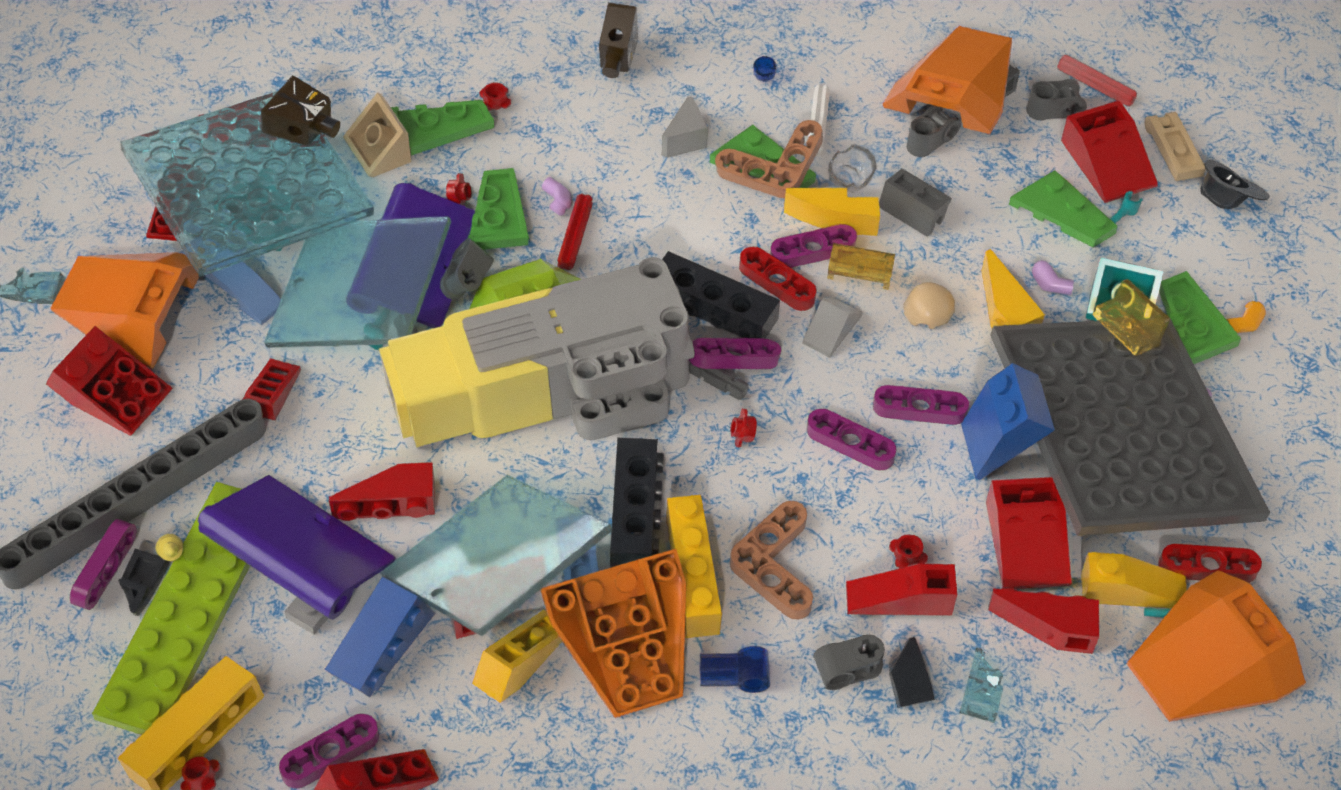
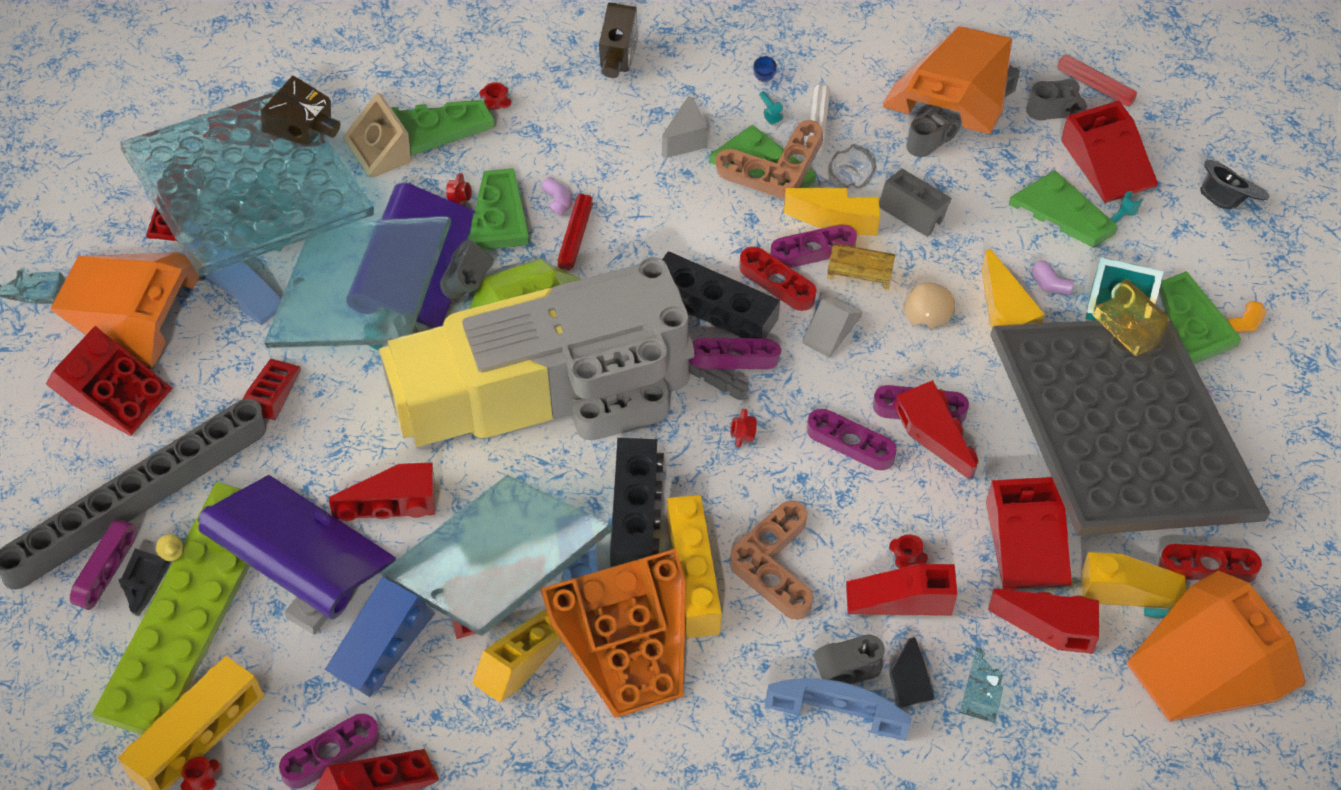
clear blue piece [699,646,770,693] -> none
blue slope [961,363,1055,480] -> none
tan plate [1145,112,1206,181] -> none
none -> teal hand [759,91,783,125]
none -> medium blue slope [765,678,912,741]
none -> red slope [894,380,979,479]

